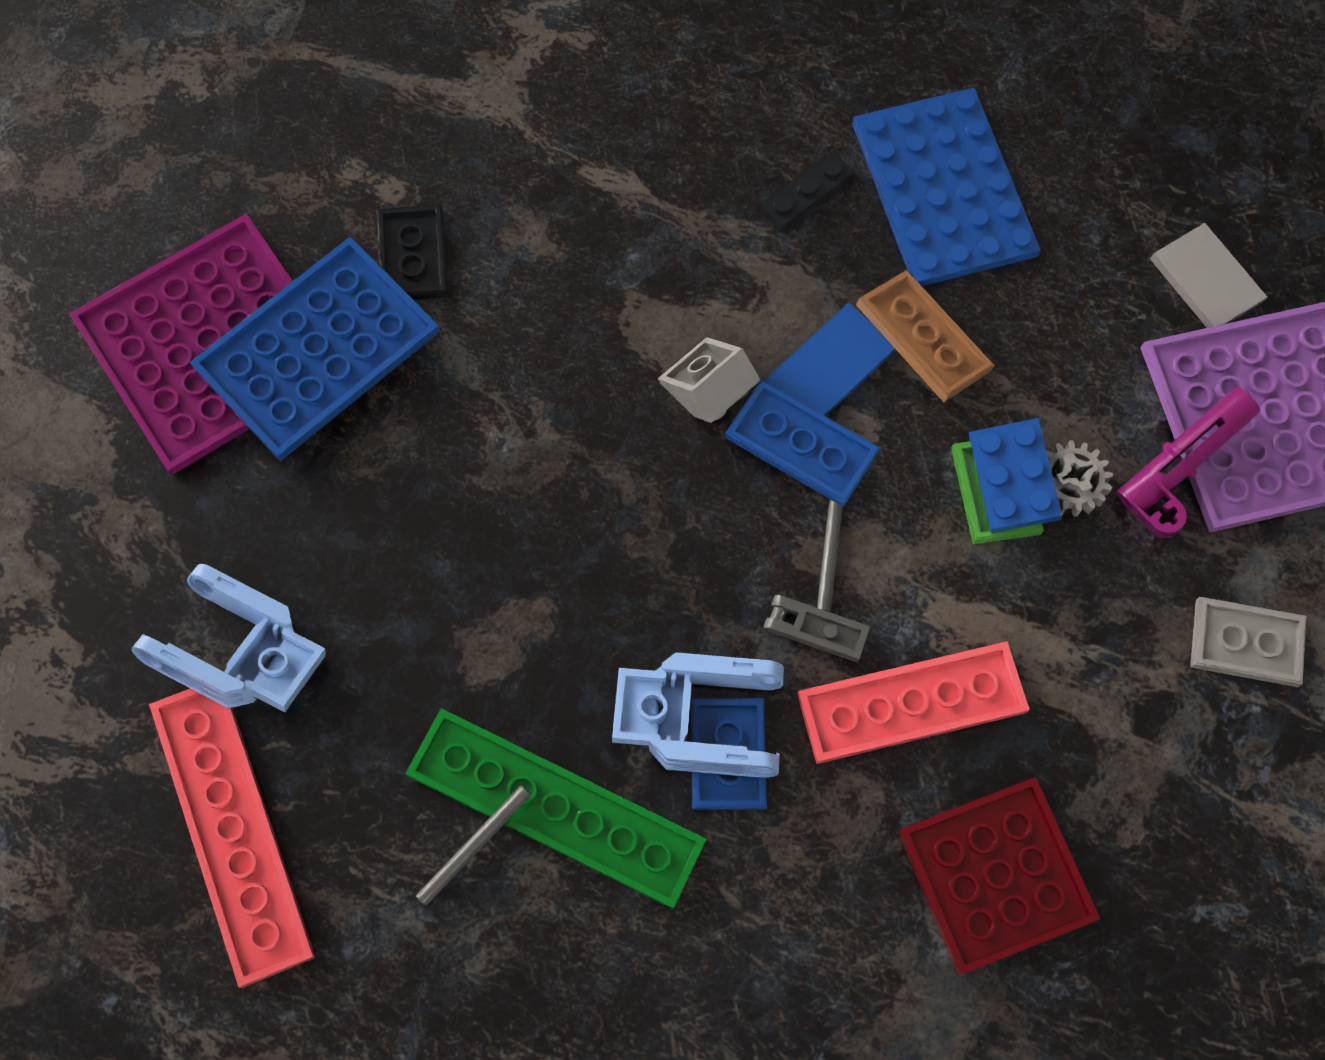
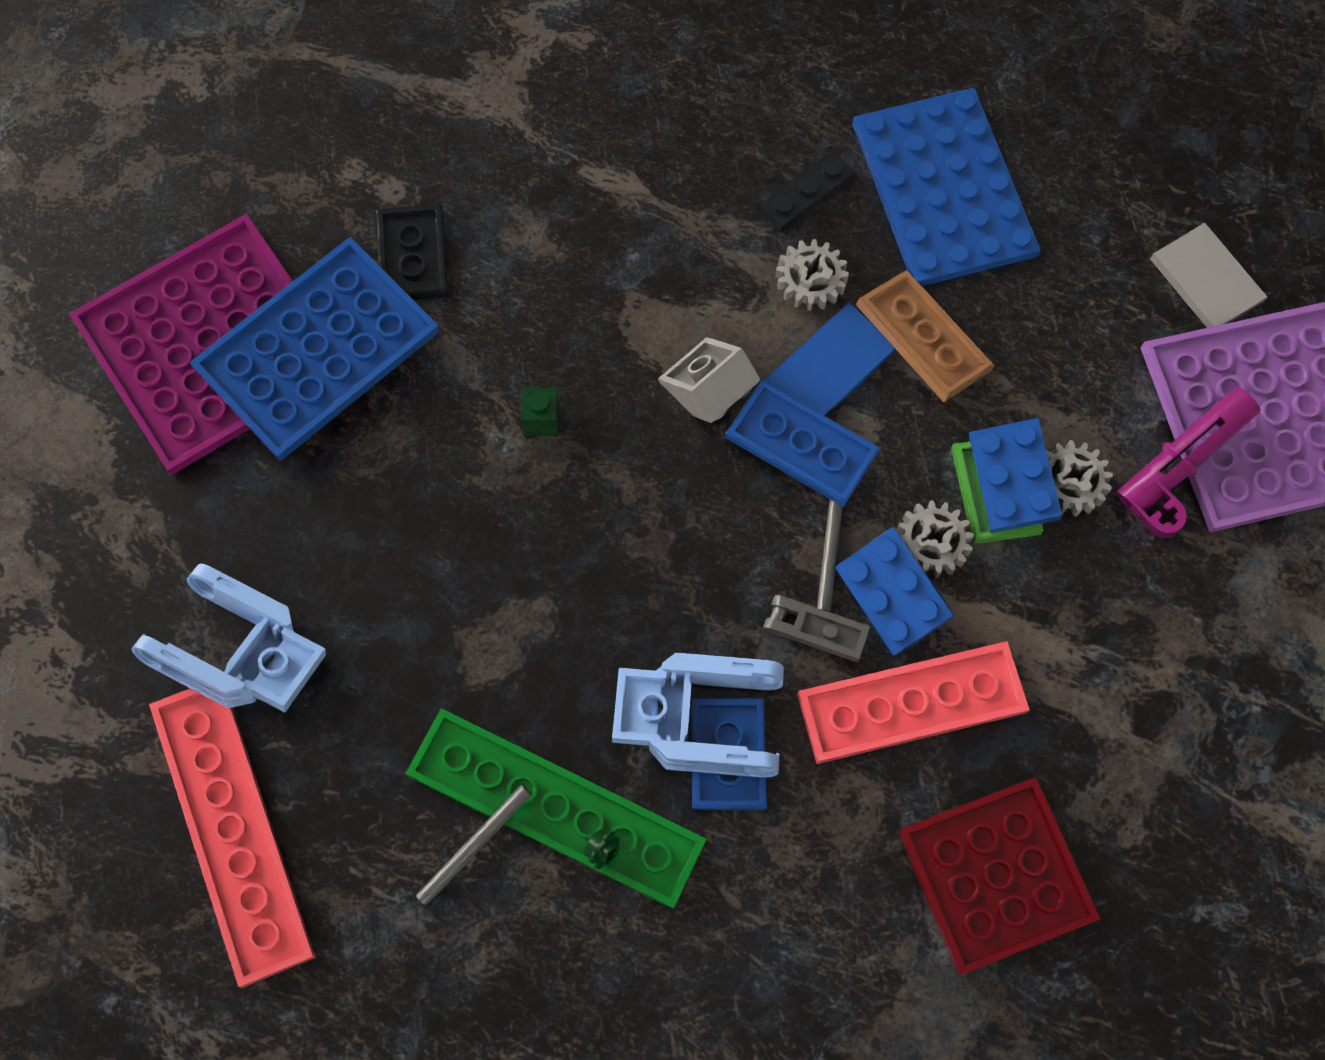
light grey tile [1190,597,1307,687] -> none
none -> dark green brick [521,388,558,436]
none -> dark green plate [584,829,620,870]
none -> light grey gear [775,239,849,311]
none -> blue plate [835,527,955,656]
none -> light grey gear [897,500,974,578]

